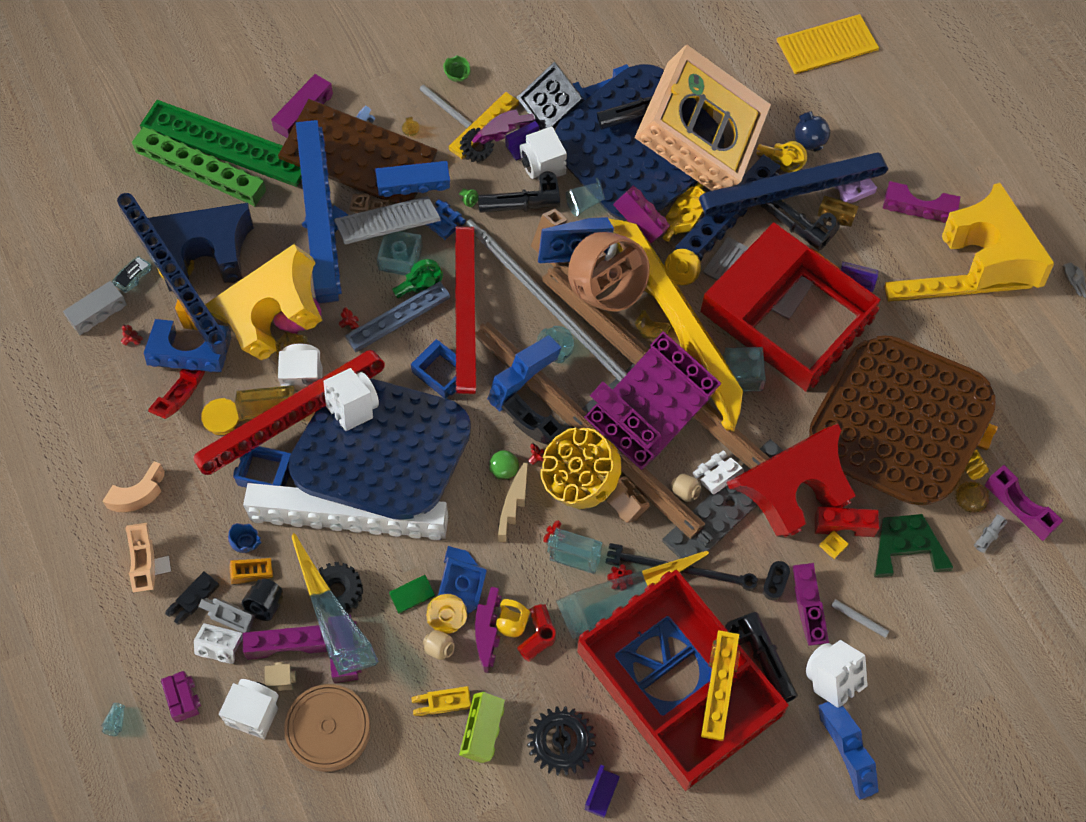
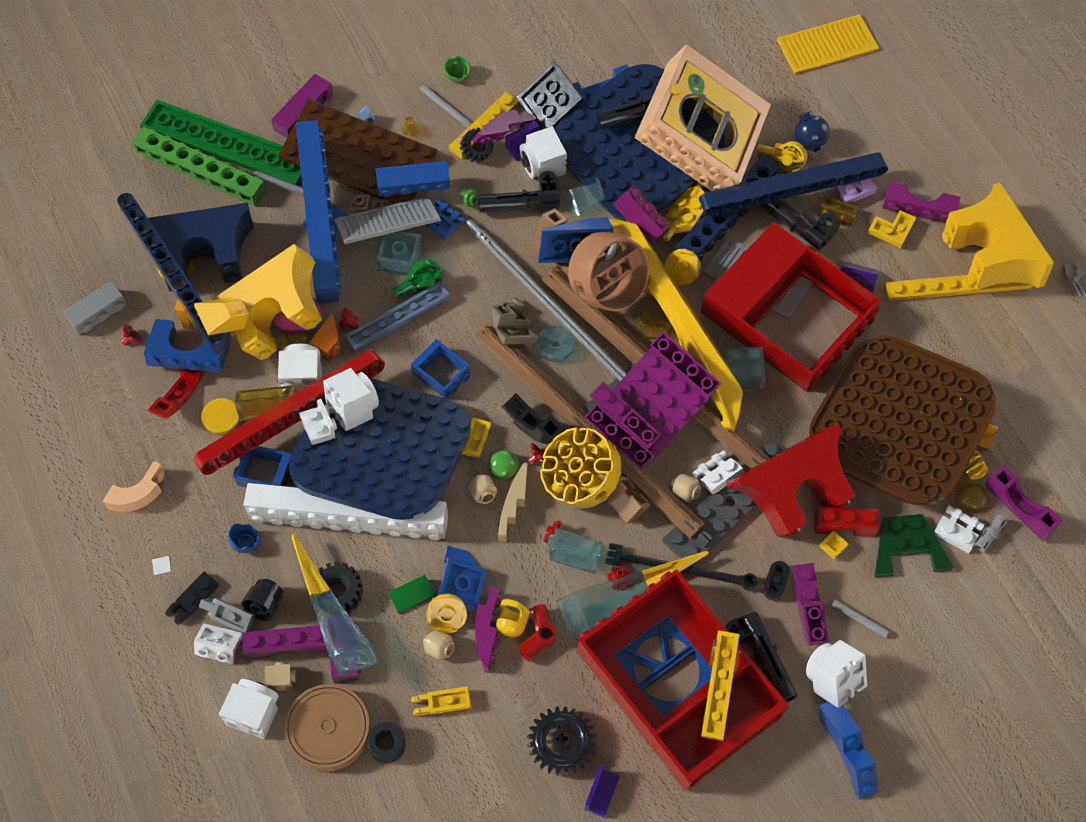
clear light blue cone [101,703,125,736] -> none
slope [112,256,152,293] -> none
light nougat arch [126,523,155,592] -> none
magenta brick [161,671,201,723] -> none
light orange slope [229,558,273,584] -> none
red beam [455,226,476,394] -> none
lime brick [459,692,505,763] -> none
blue arch [487,335,562,412] -> none
none -> yellow slope [194,297,249,335]
none -> light grey piece [254,171,304,195]
none -> white bracket [299,399,337,445]
none -> orange slope [309,314,341,361]
none -> black tyre [366,722,406,764]
none -> yellow plate [462,417,492,459]
none -> tan head [468,475,497,504]
none -> dark tan slope [491,297,538,345]
none -> yellow plate [868,210,916,248]
none -> white plate [933,505,985,554]

